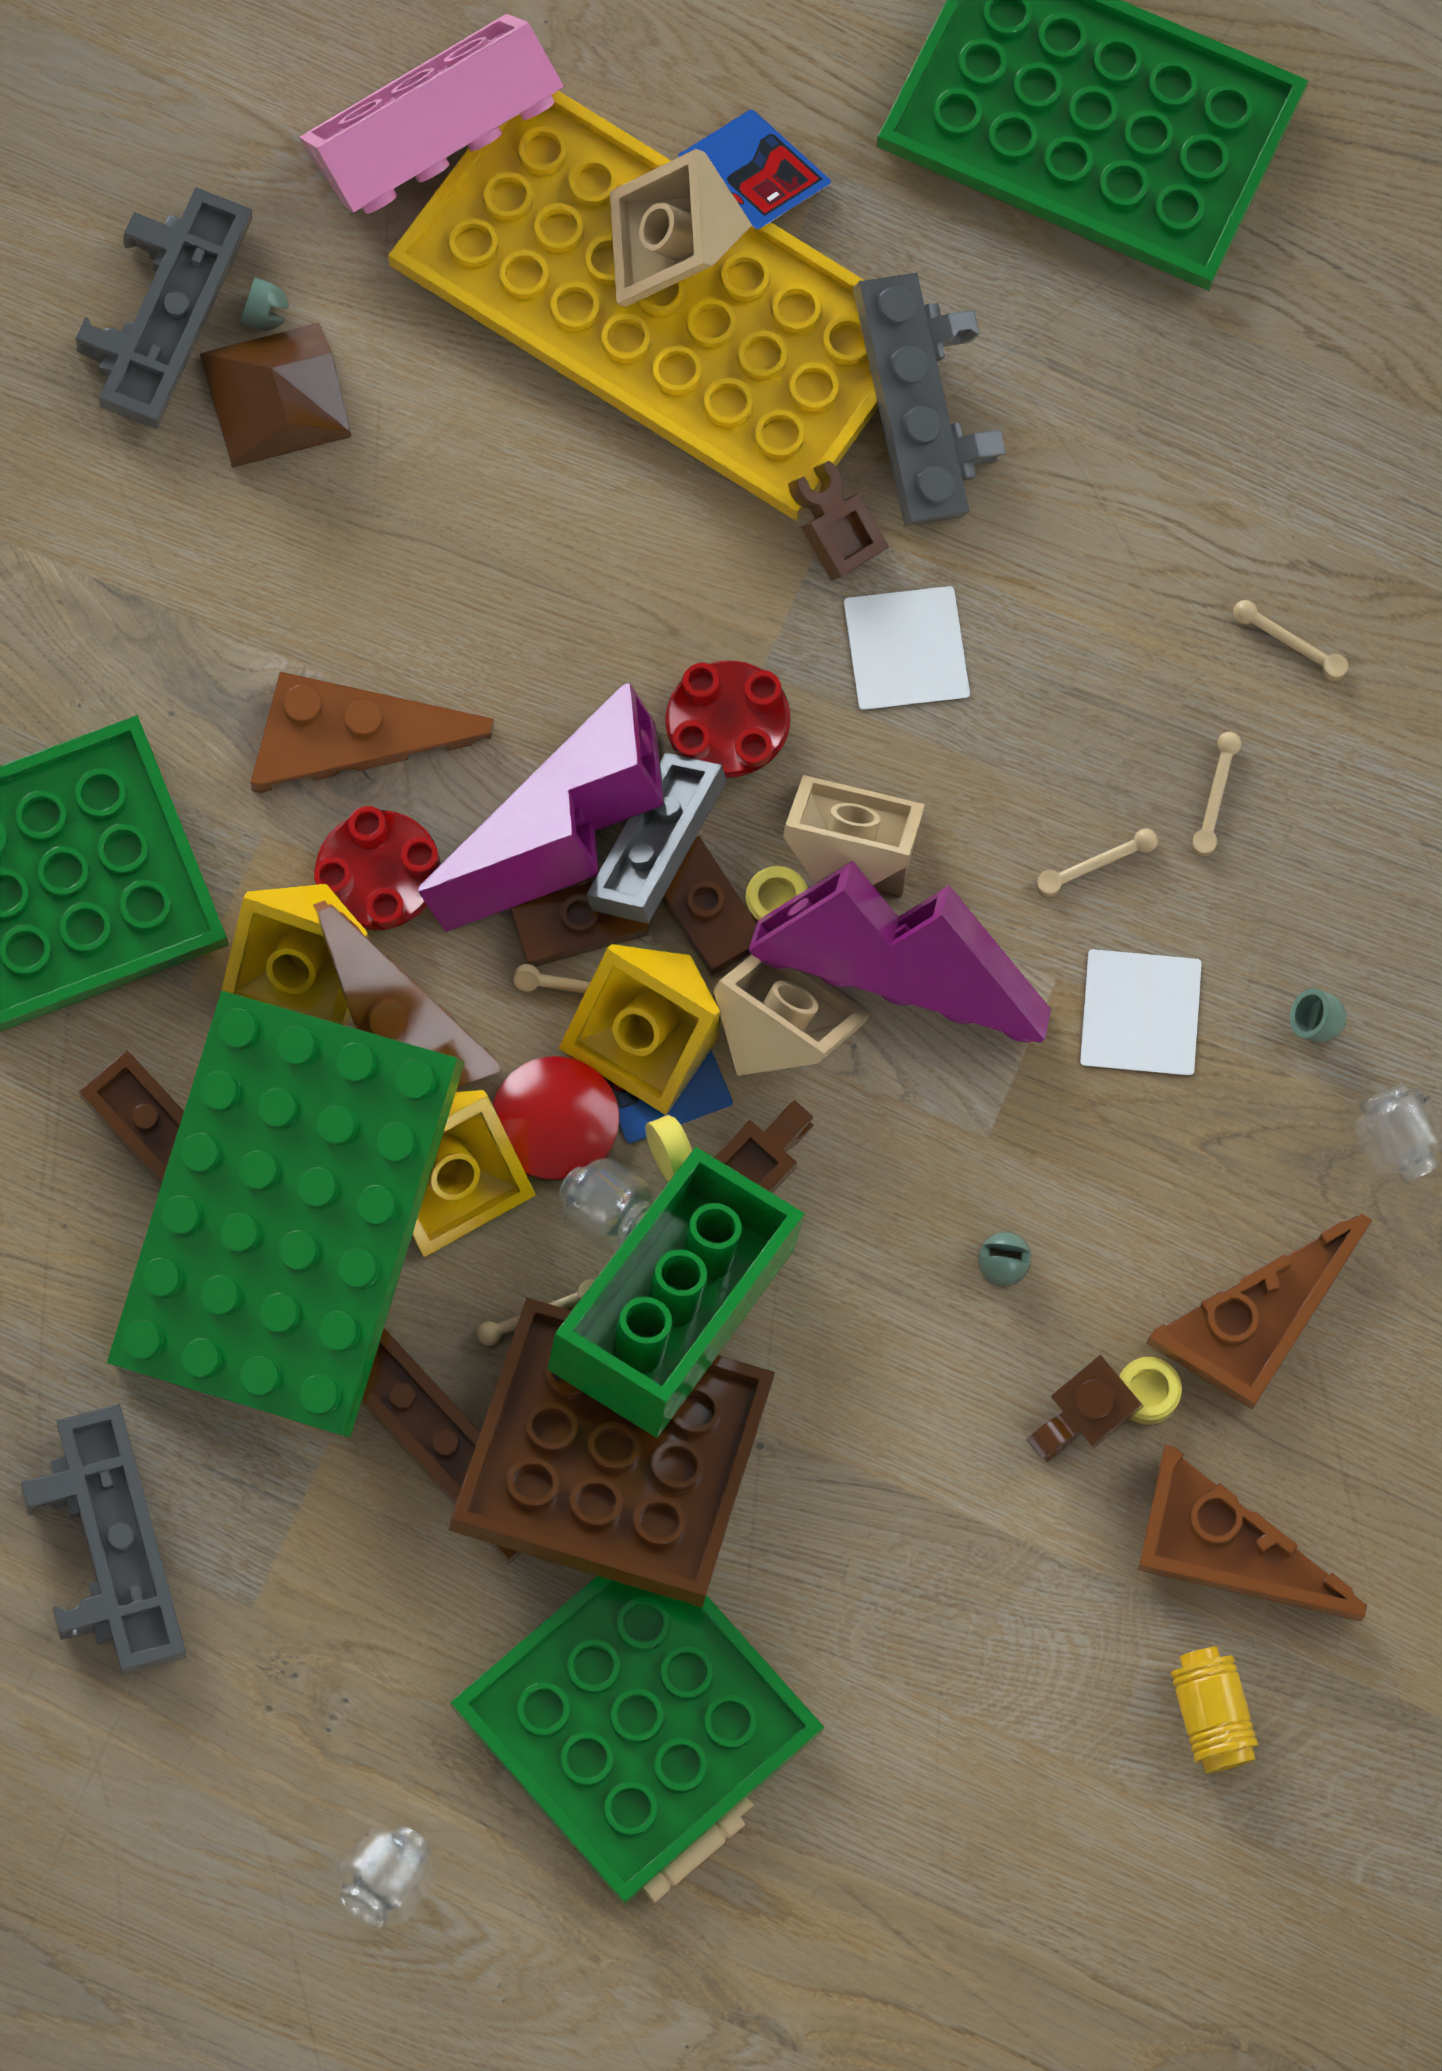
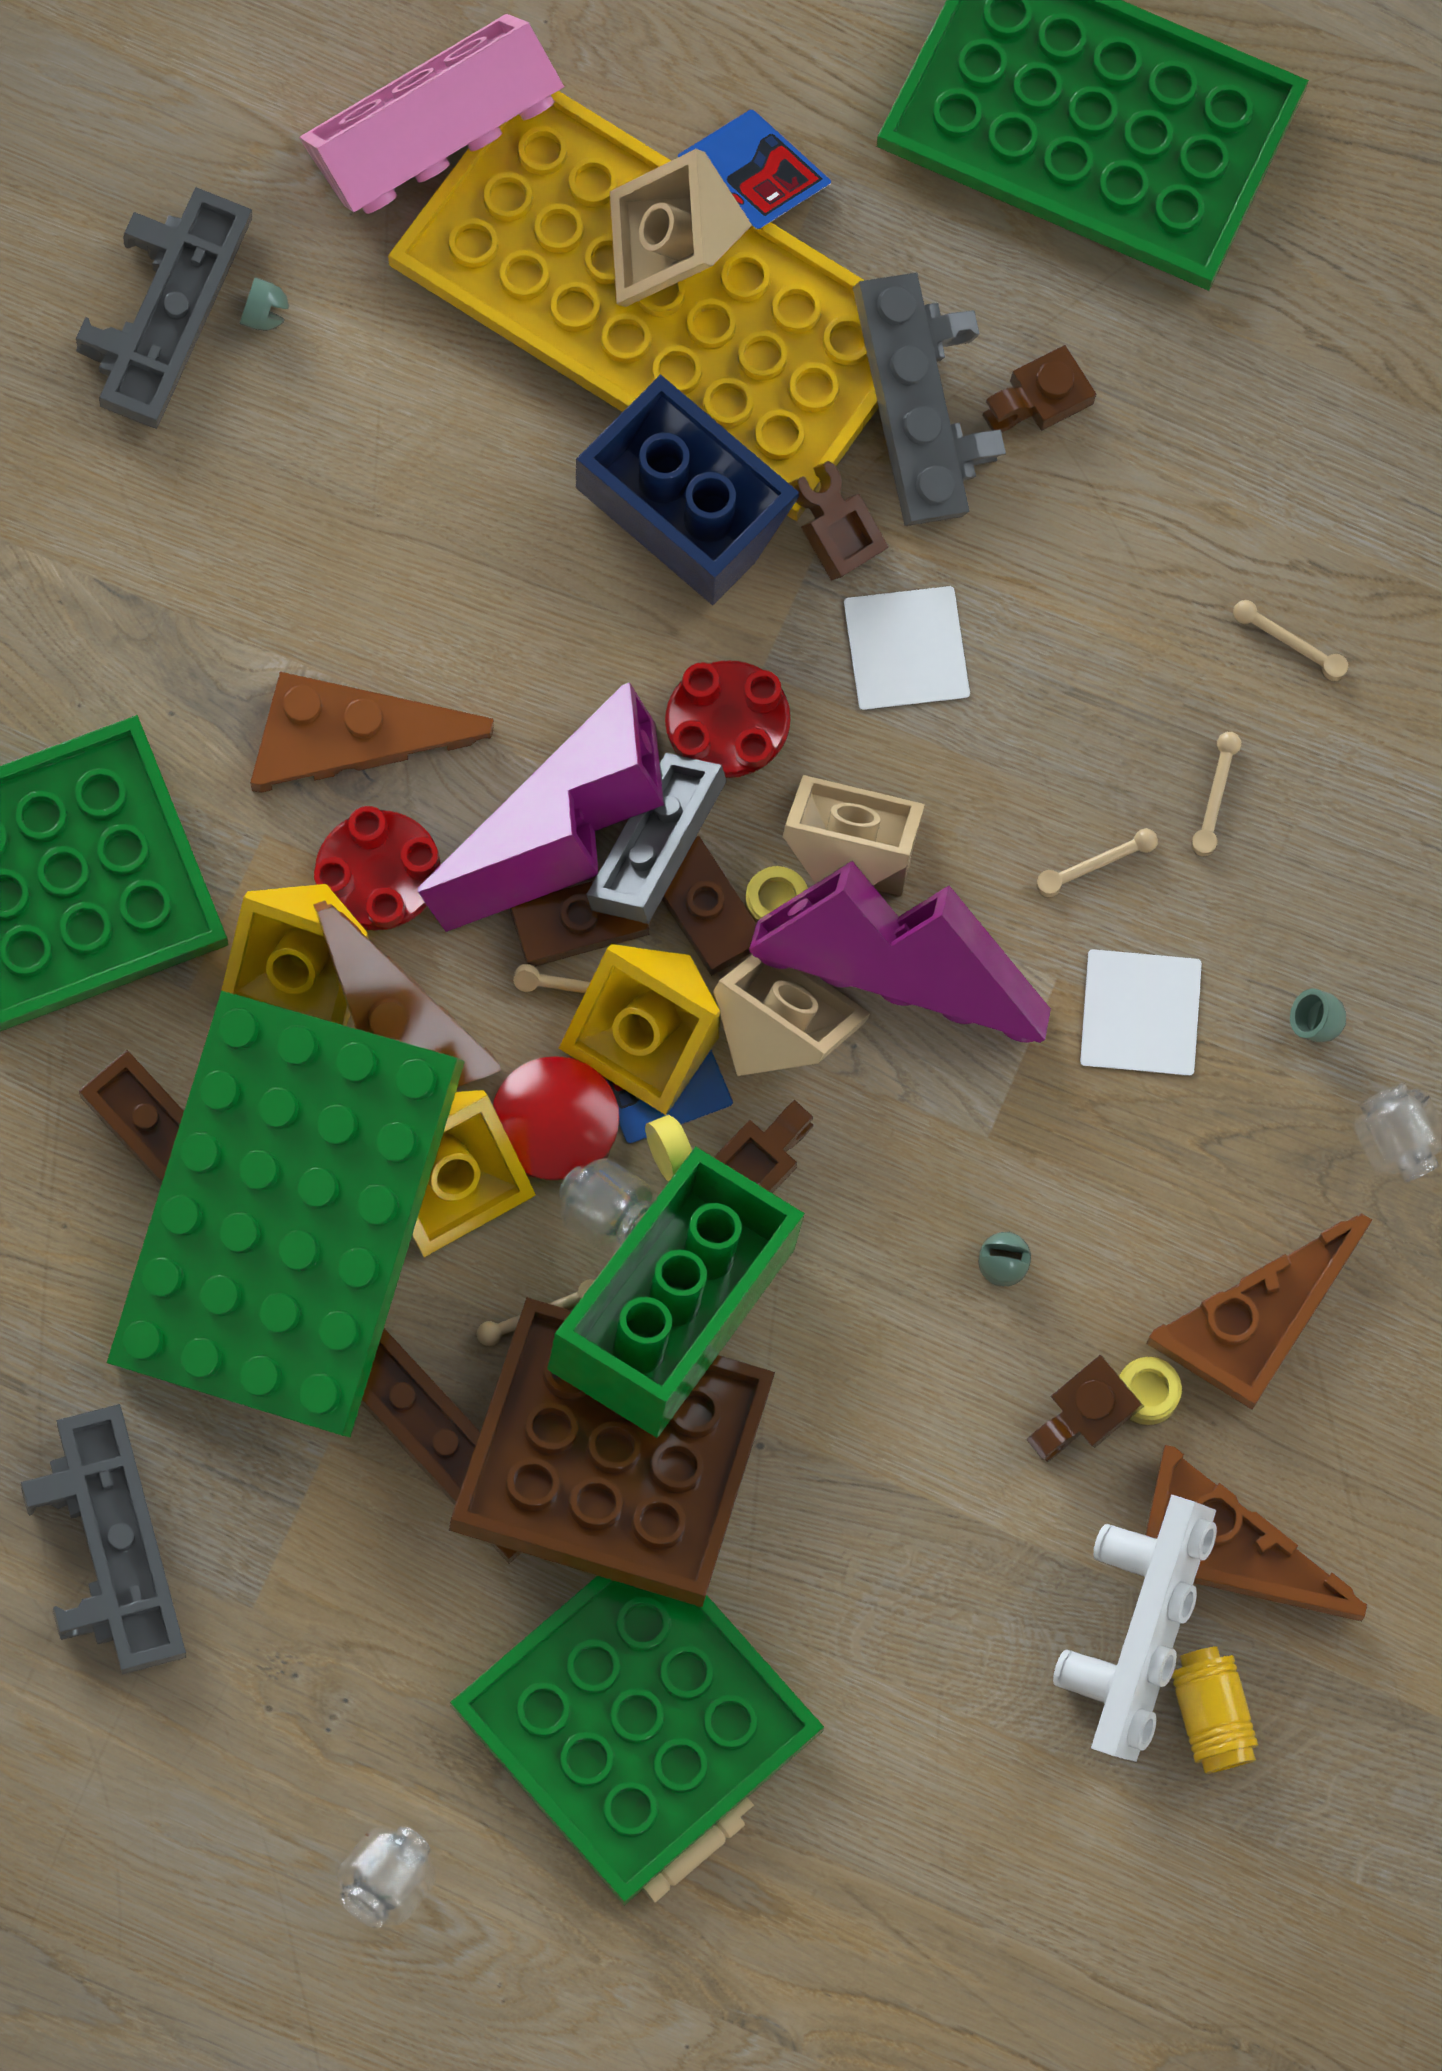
reddish brown slope [200,323,351,468] -> none
none -> dark blue slope [576,374,799,605]
none -> reddish brown plate [982,345,1097,433]
none -> white plate [1053,1494,1217,1762]

